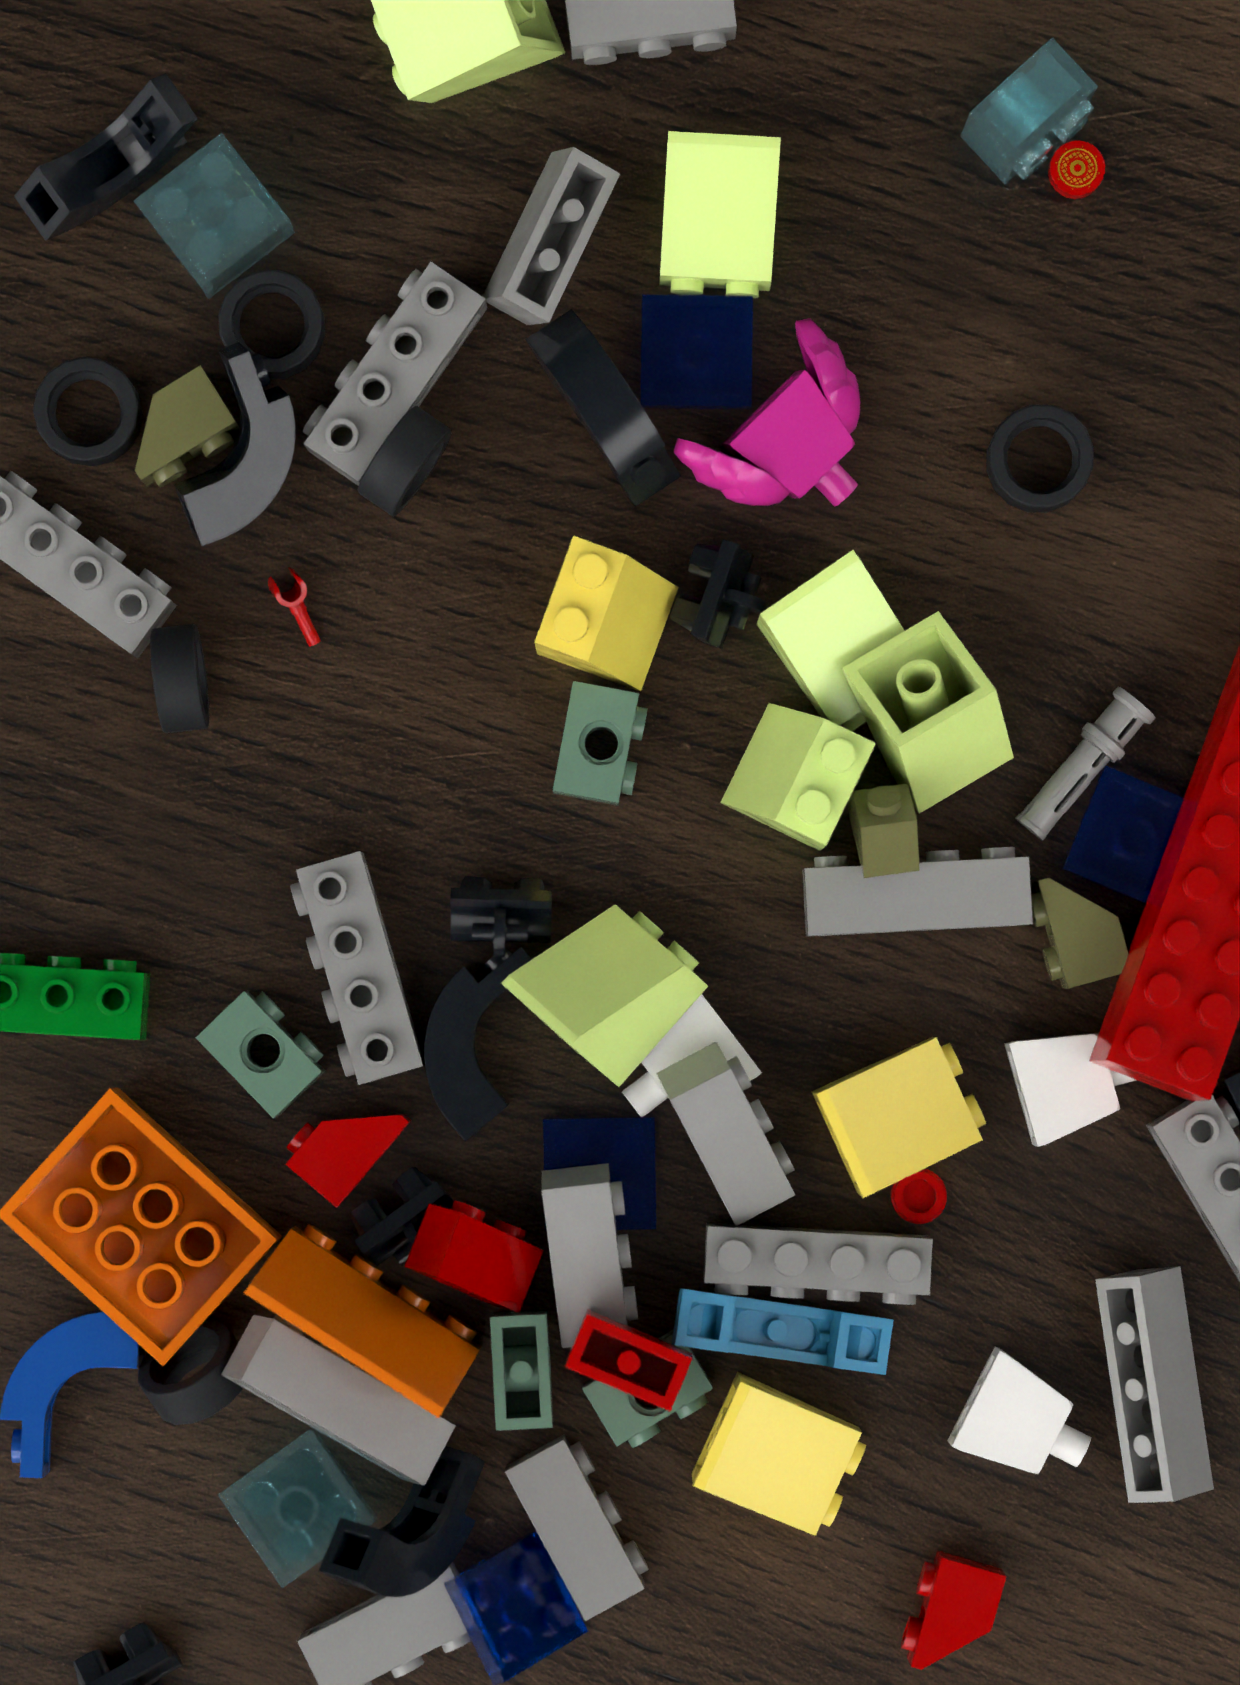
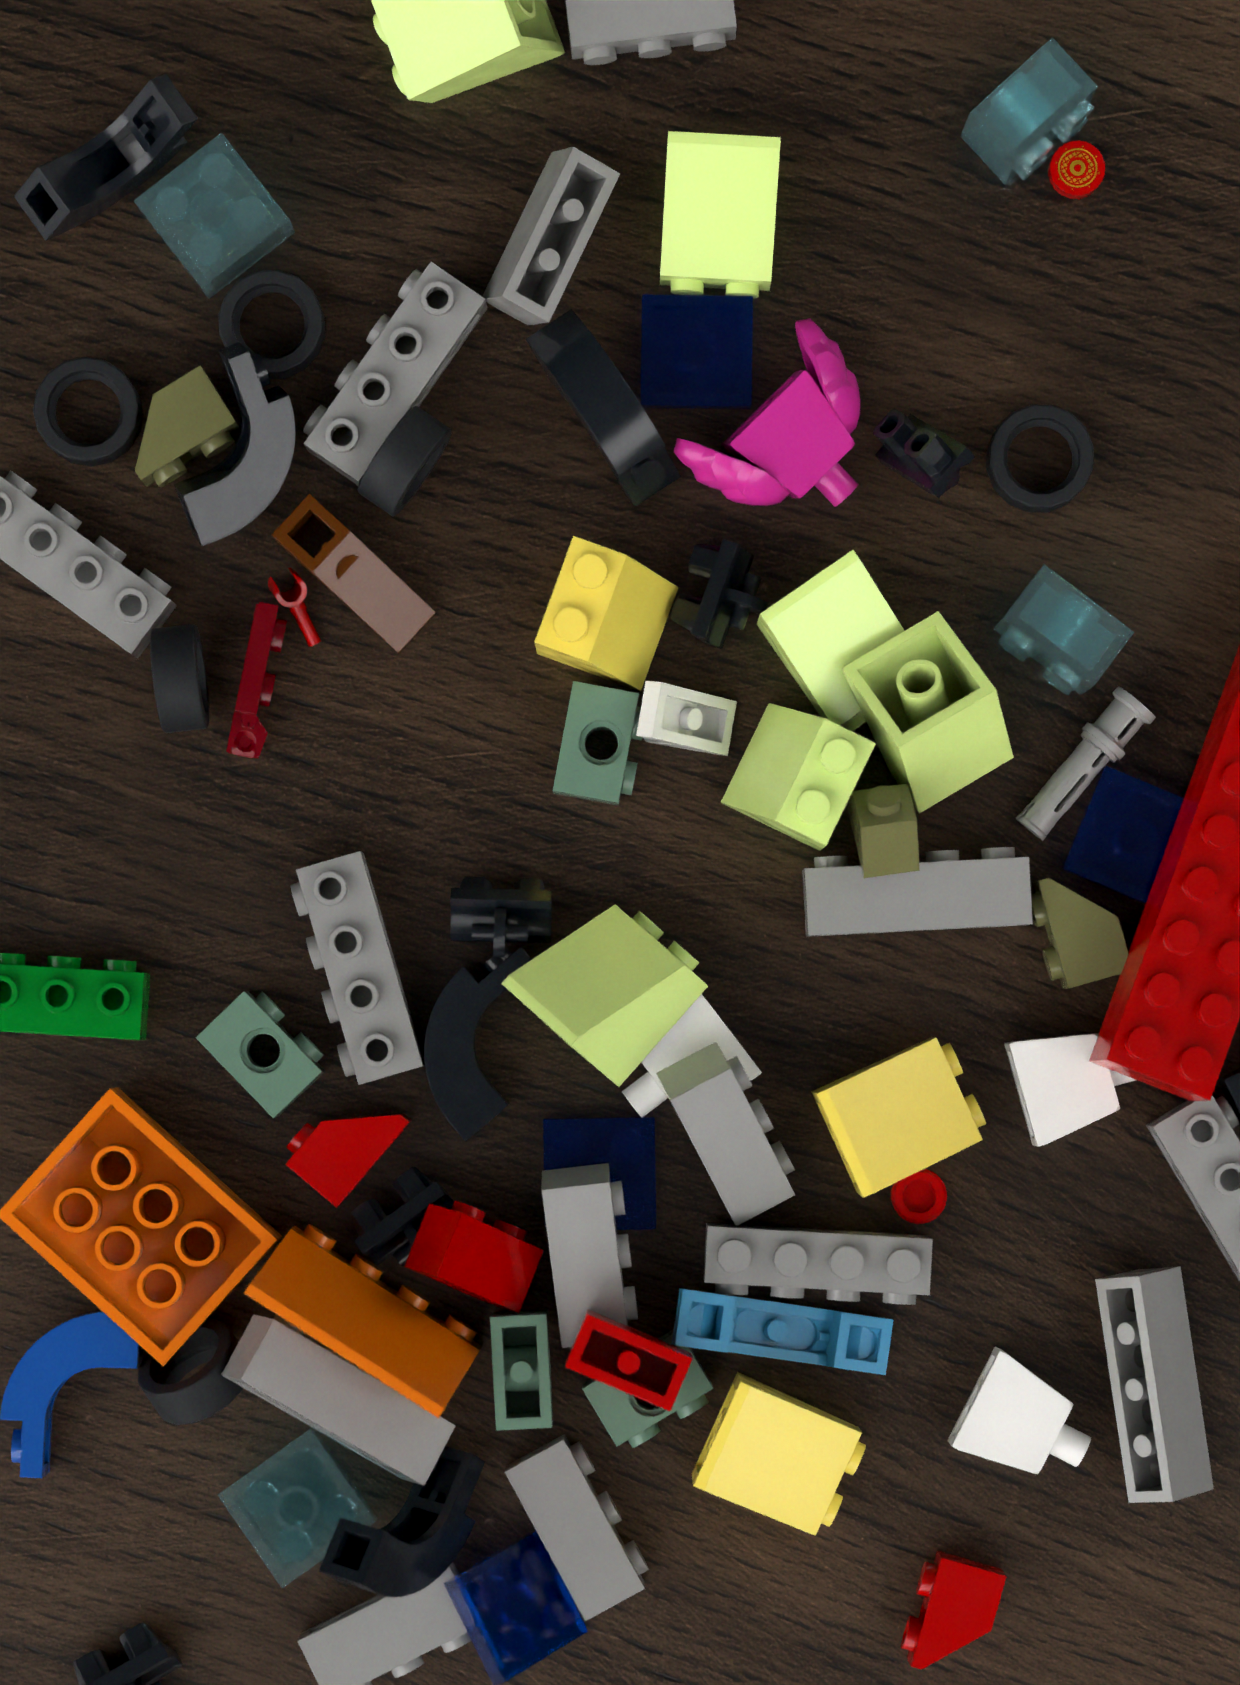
none -> dark red hinge [226,602,287,759]
none -> reddish brown slope [272,494,436,654]
none -> white slope [636,681,737,756]
none -> black hips [873,408,975,499]
none -> clear light blue brick [993,564,1134,695]

